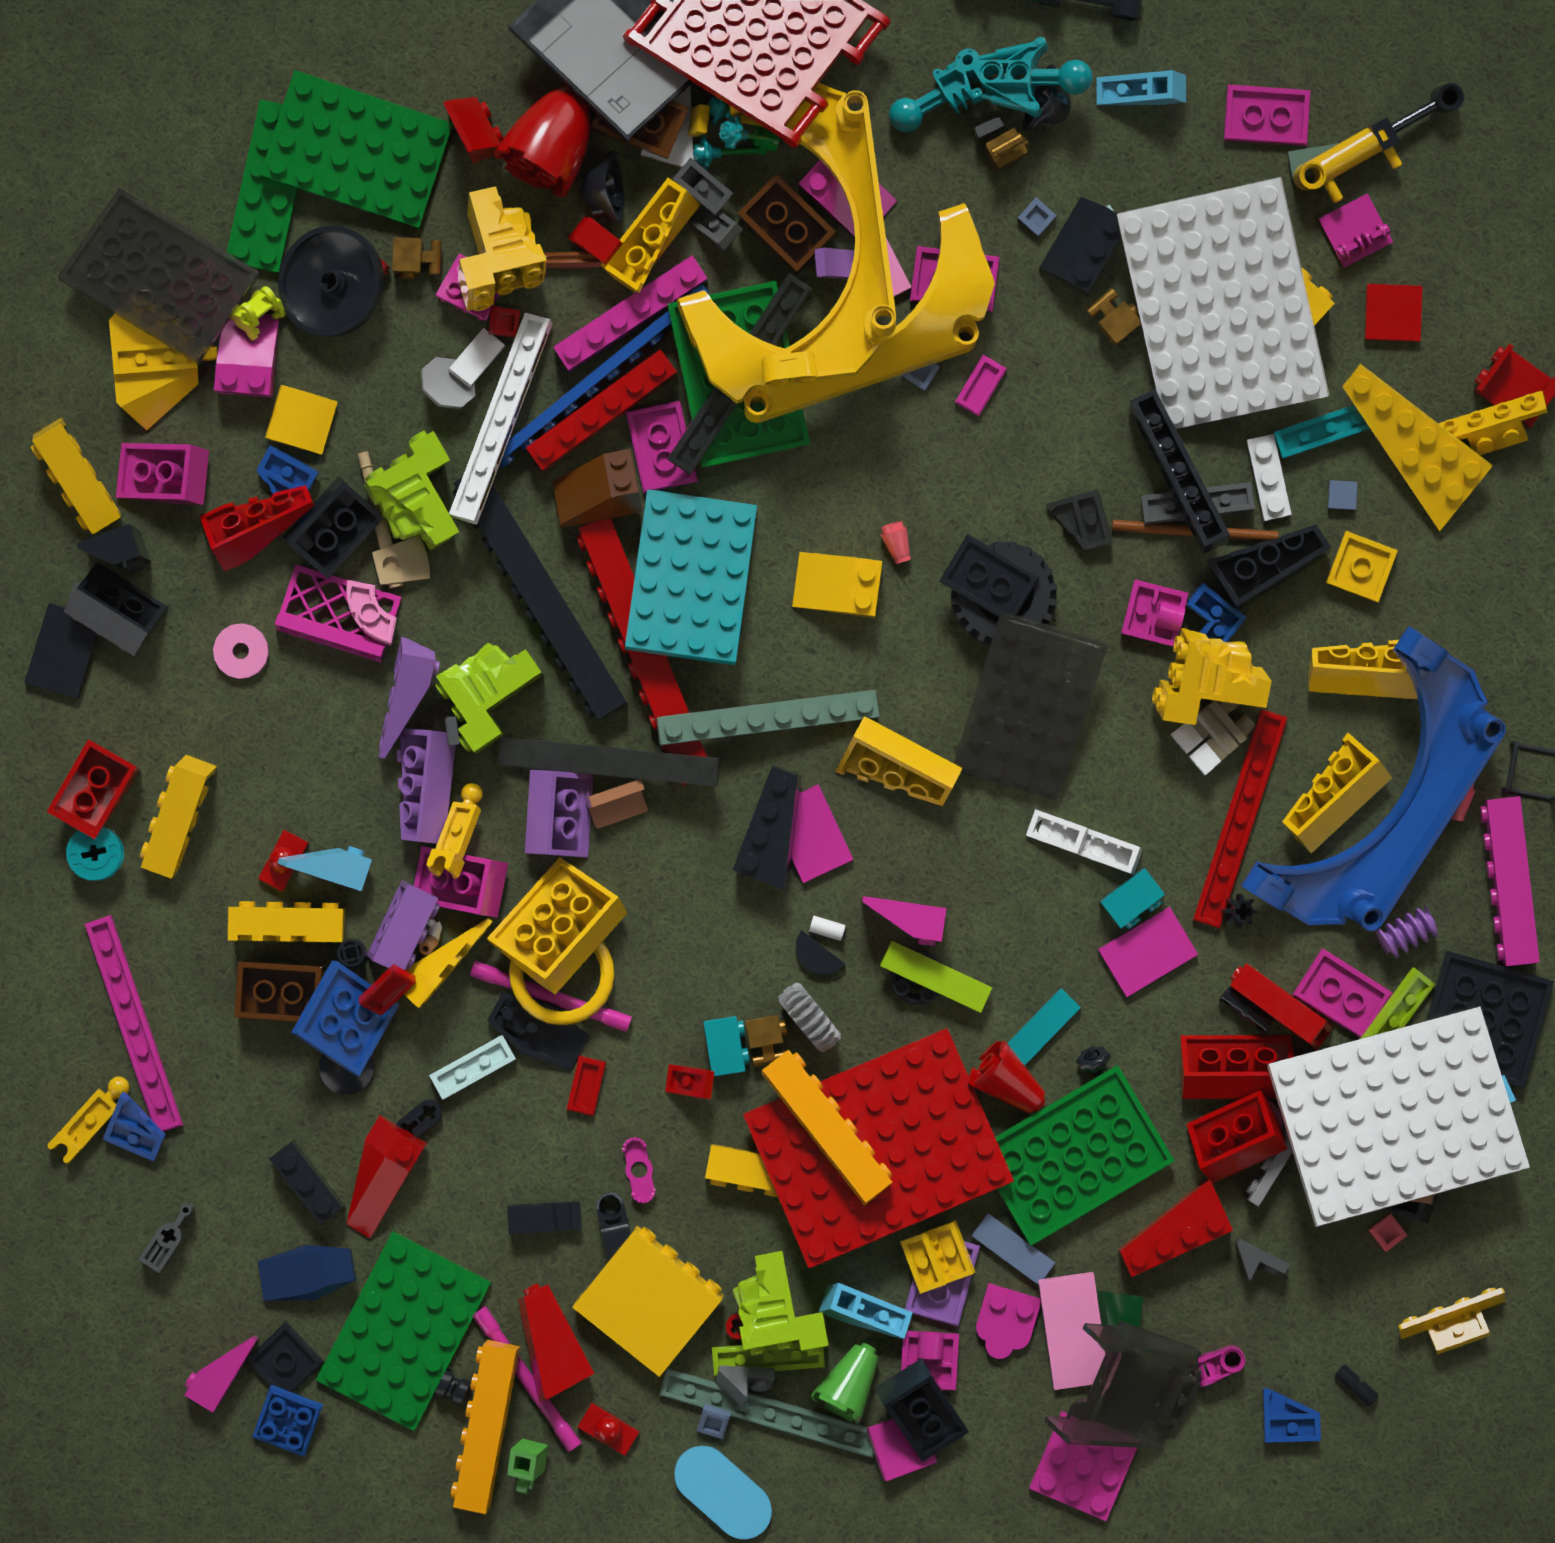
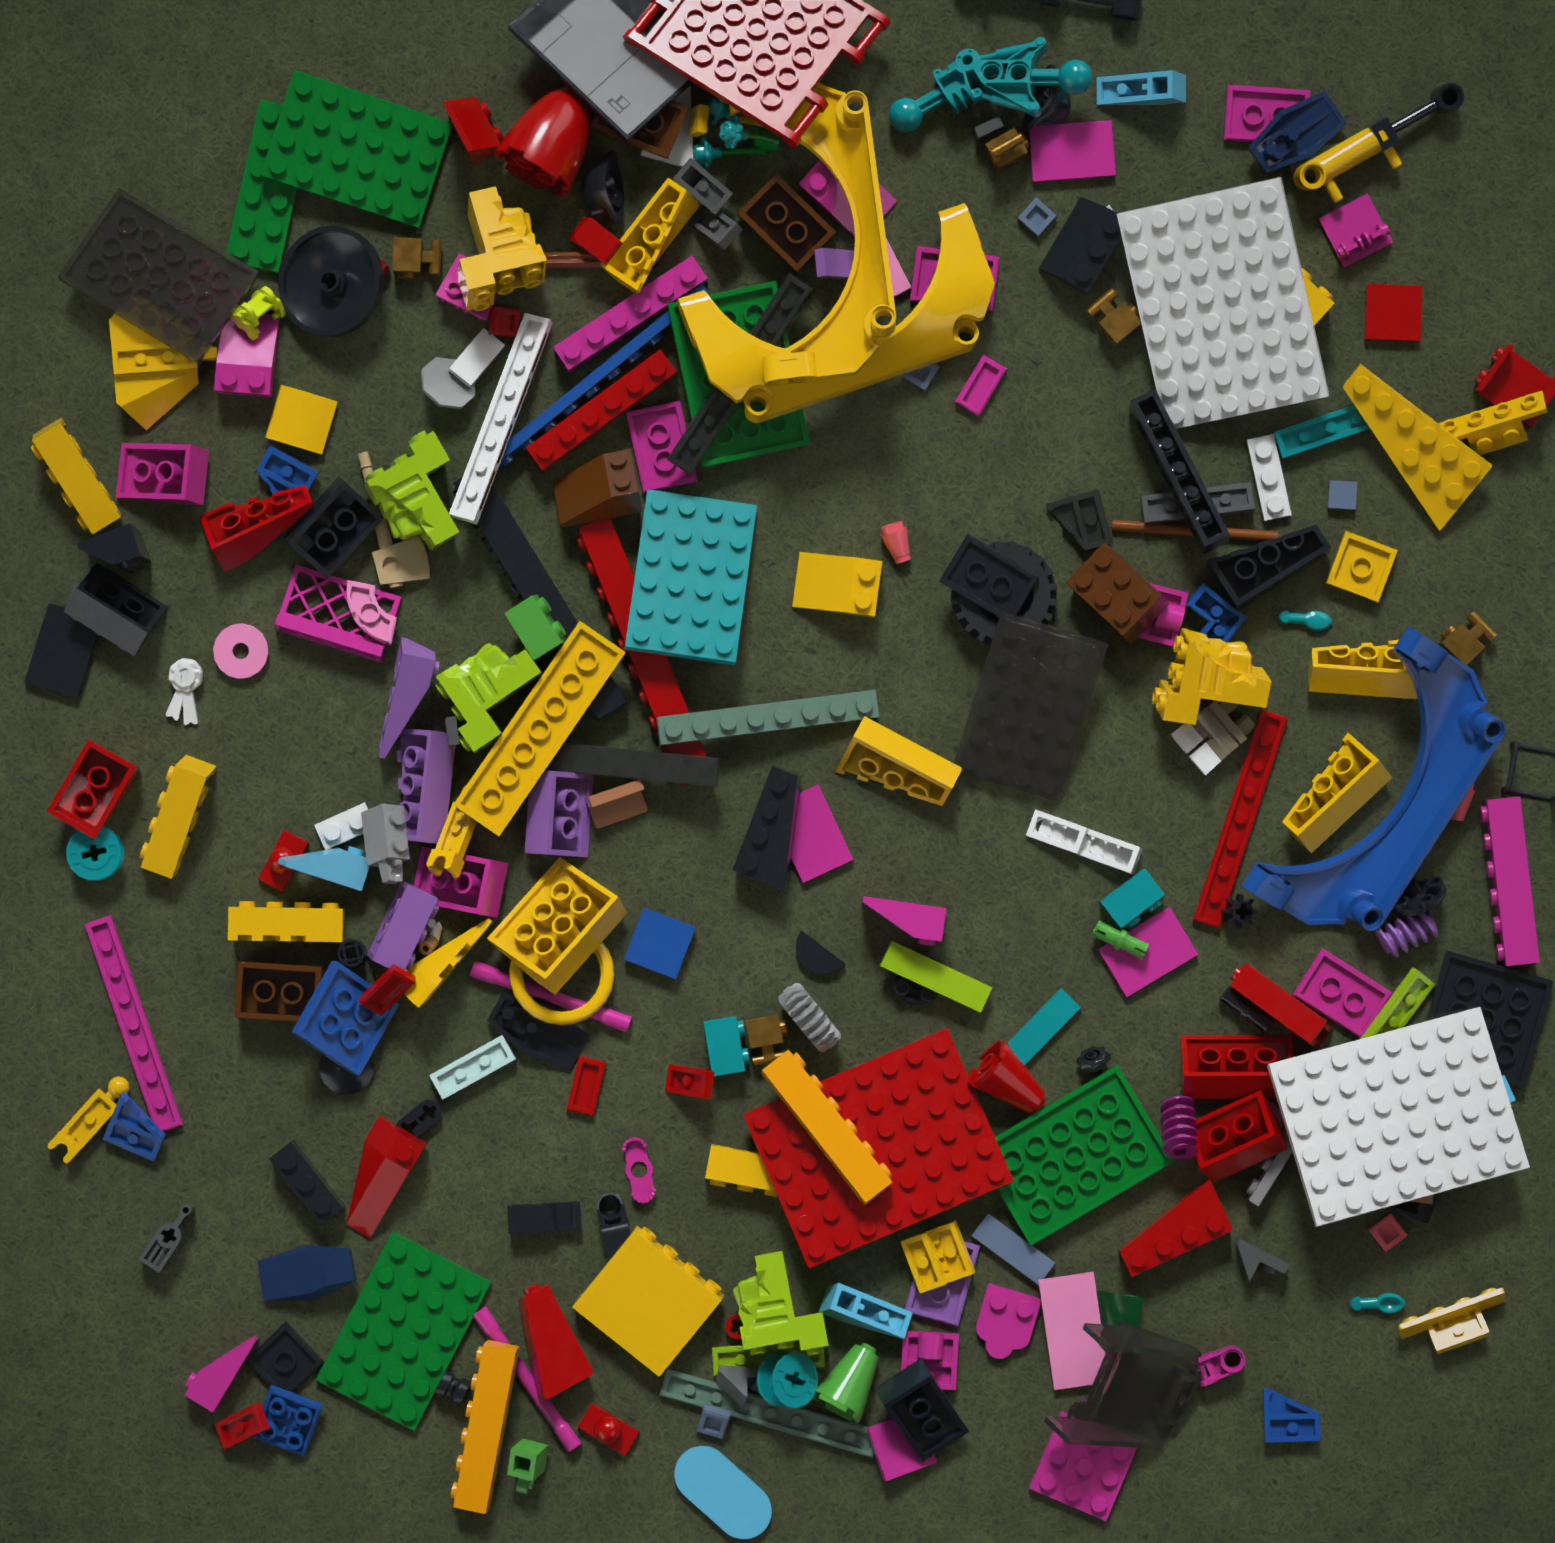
white piece [809,916,845,941] -> none
black piece [1335,1364,1379,1406] -> none
none -> white piece [166,658,203,725]
none -> red plate [215,1403,270,1450]
none -> white plate [314,802,368,850]
none -> light grey hinge [361,803,410,884]
none -> yellow plate [453,621,626,836]
none -> bright green brick [505,595,566,661]
none -> blue tile [624,908,696,979]
none -> teal piece [757,1351,818,1408]
none -> dark pink tile [1029,120,1116,183]
none -> reddish brown brick [1066,542,1169,644]
none -> bright green pin [1091,920,1149,959]
none -> magenta piece [1160,1095,1198,1159]
none -> dark blue piece [1247,91,1347,174]
none -> teal piece [1278,610,1333,631]
none -> teal piece [1350,1293,1405,1313]
none -> black dish [1394,876,1447,916]
none -> pearl gold brick [1439,611,1497,665]

